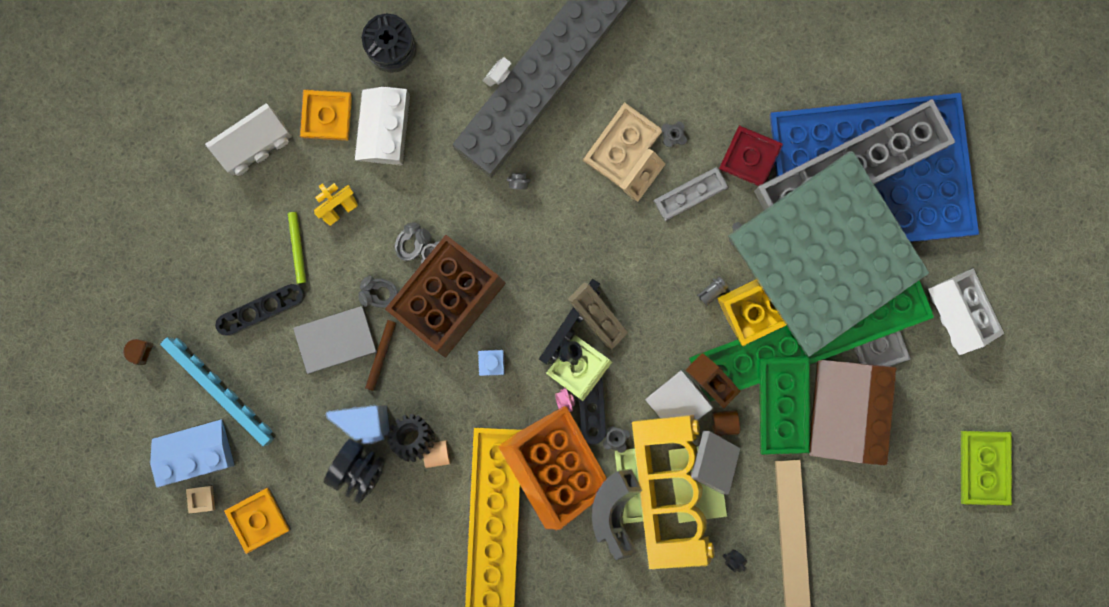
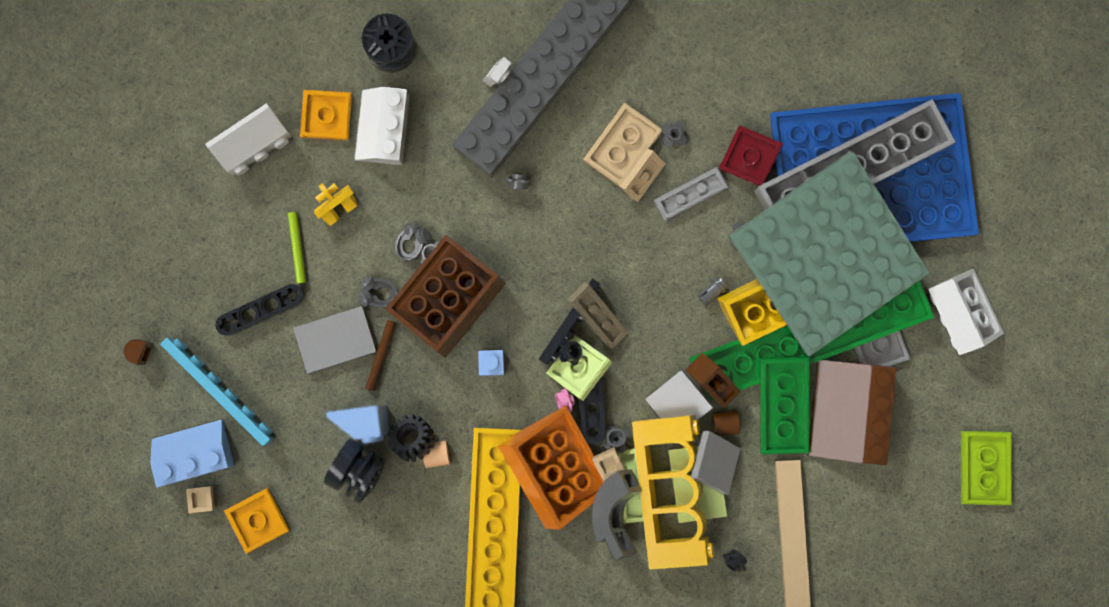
none -> tan plate [592,447,625,481]

